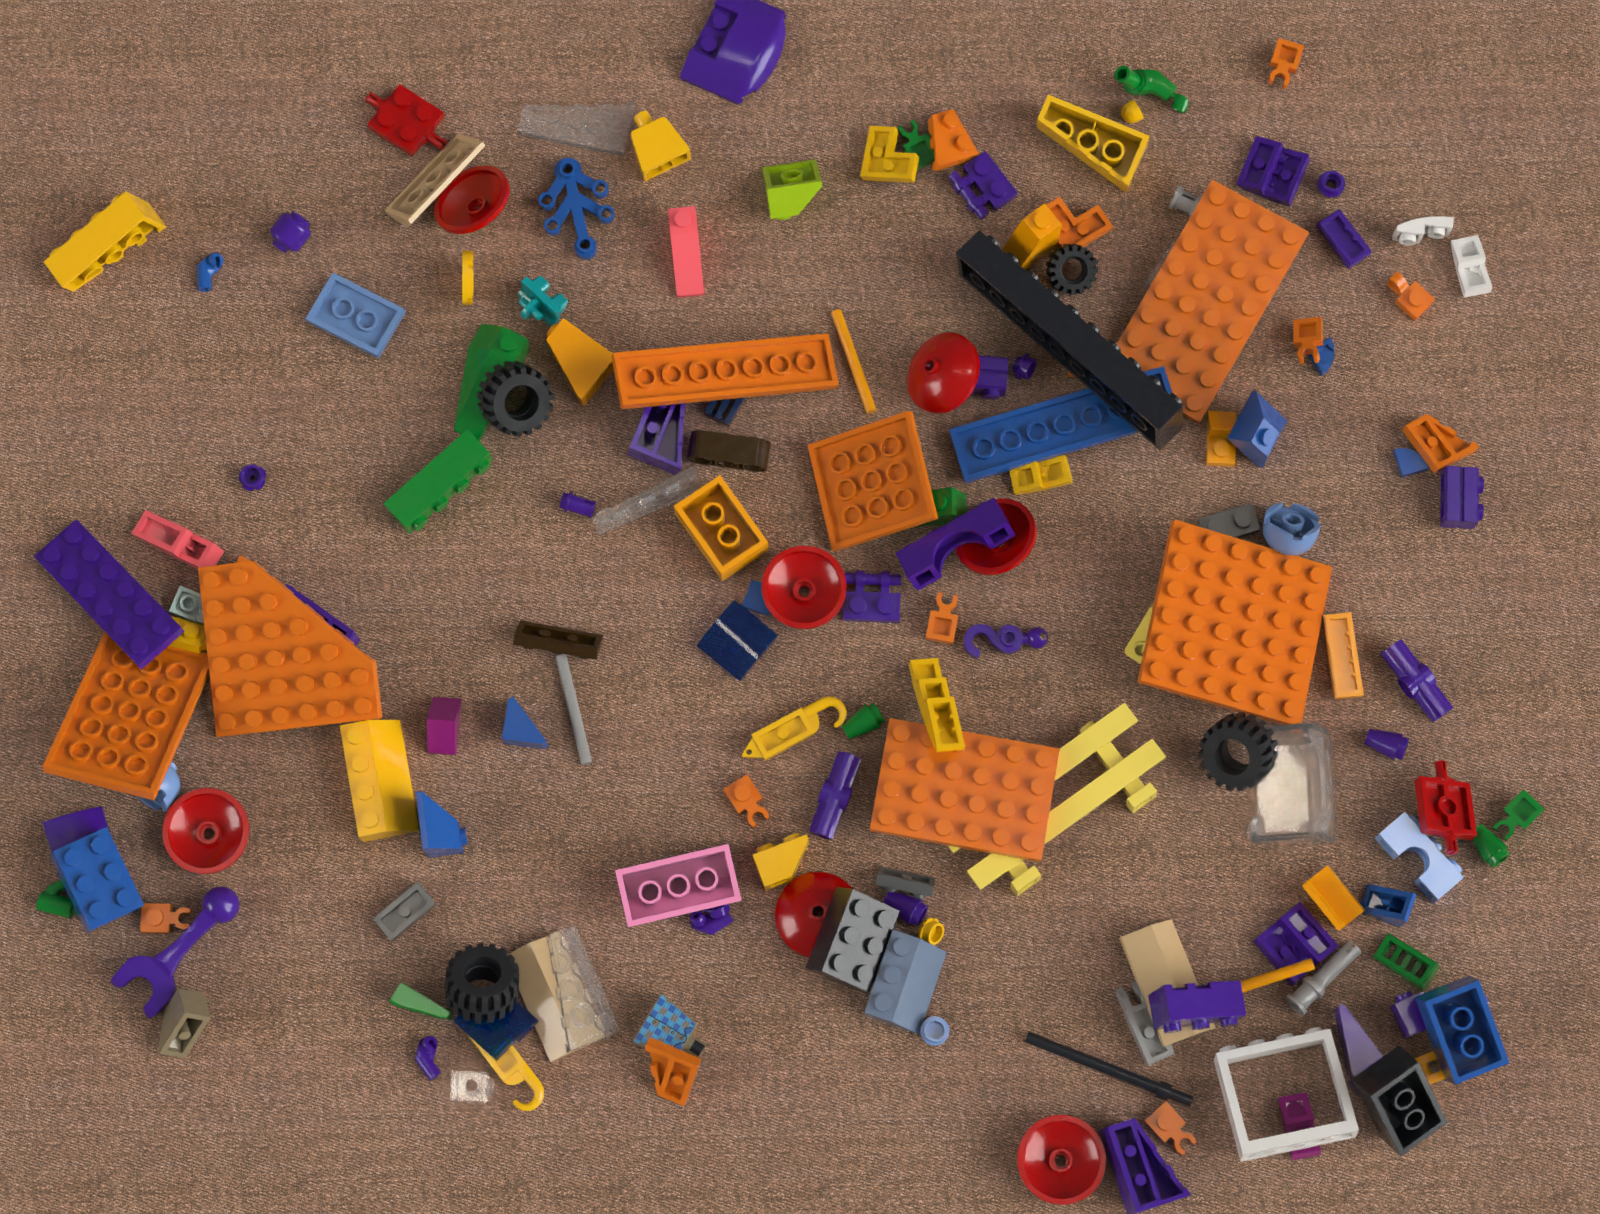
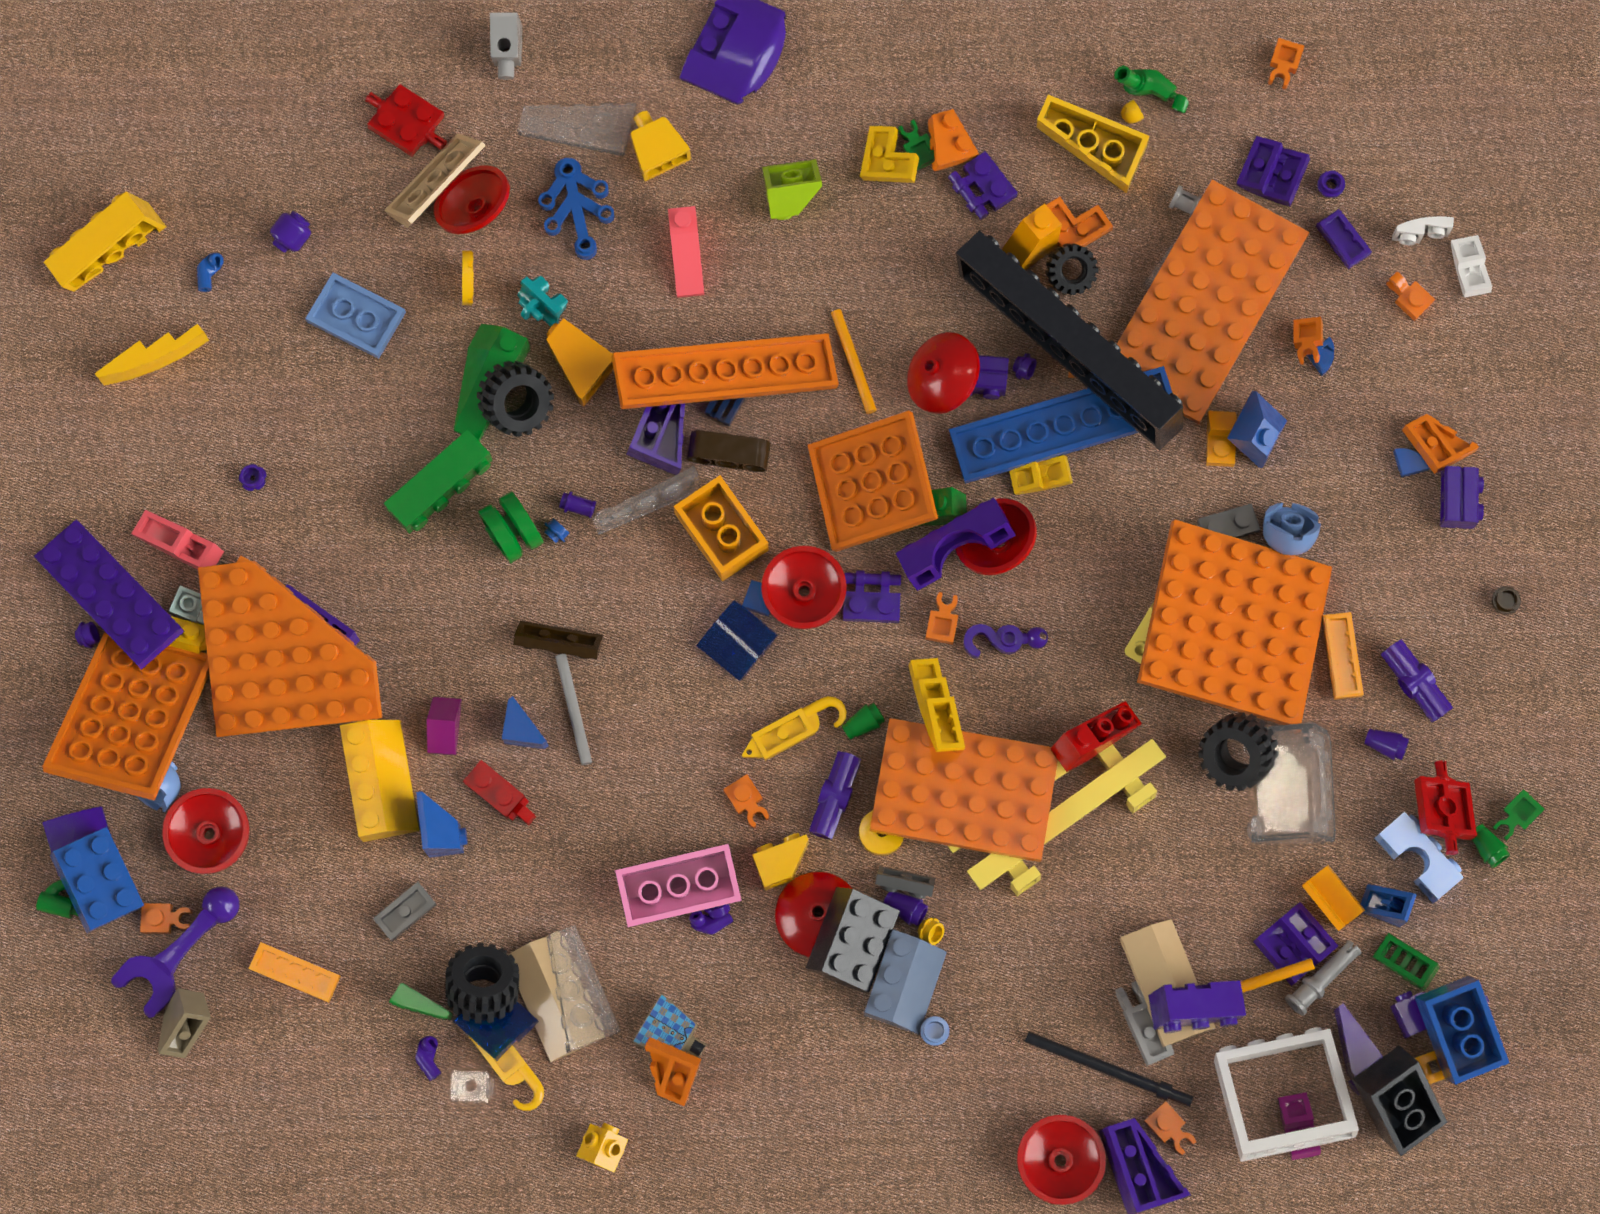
none -> dark purple plate [75,622,100,648]
none -> yellow slope [94,324,209,386]
none -> light orange plate [248,942,341,1003]
none -> red hinge [462,760,536,826]
none -> green wheel [477,491,544,564]
none -> light grey torso [490,12,522,80]
none -> blue plate [544,518,569,543]
none -> yellow brick [576,1122,628,1172]
none -> yellow piece [859,811,904,856]
none -> red slope [1050,701,1142,772]
none -> dark brown plate [1492,586,1521,615]

